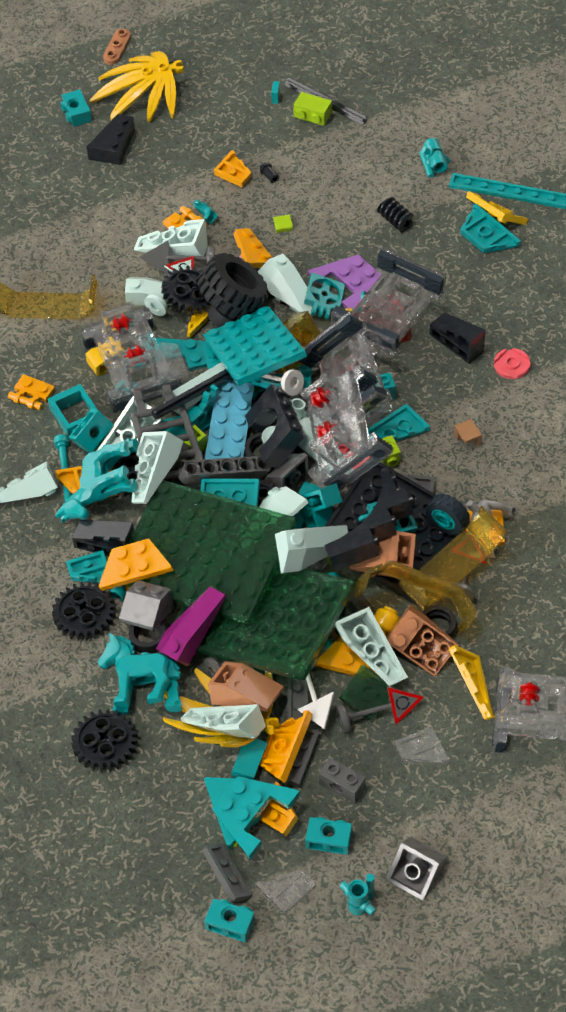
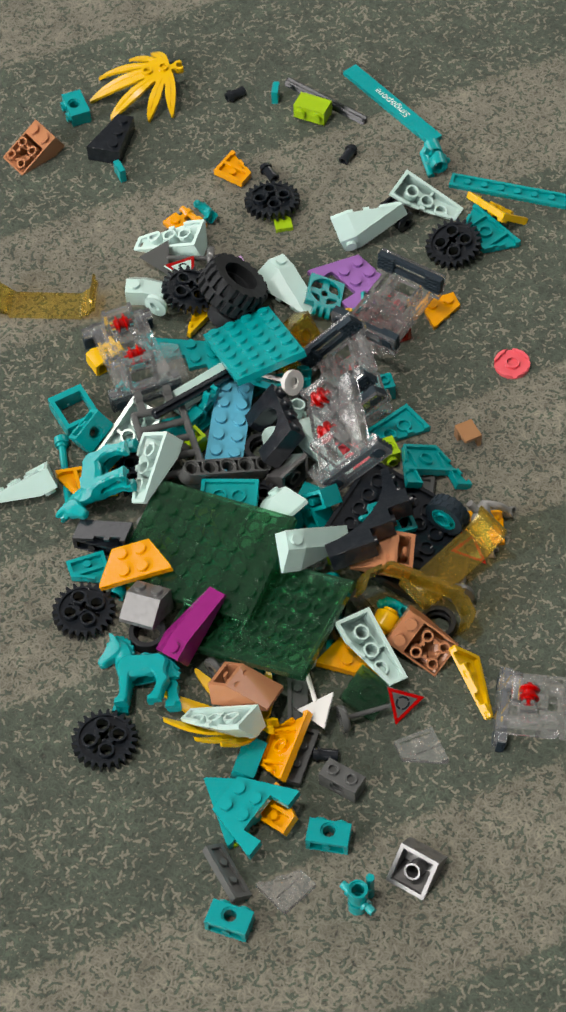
light orange plate [8,374,55,410] -> none
nougat plate [103,28,131,65] -> none
light orange wing [233,228,273,268] -> none
black wedge [429,312,486,364] -> none
none -> nougat slope [3,120,65,176]
none -> teal tile [113,159,127,183]
none -> black pin [224,86,247,103]
none -> black gear [244,180,300,222]
none -> black pin [313,746,339,762]
none -> light aqua wedge [330,201,407,252]
none -> black pin [339,144,358,165]
none -> teal tile [343,64,442,142]
none -> teal piece [377,596,408,618]
none -> light aqua wedge [389,170,464,221]
none -> teal wing [401,444,473,490]
none -> light orange wing [420,292,460,330]
none -> black gear [425,218,483,271]

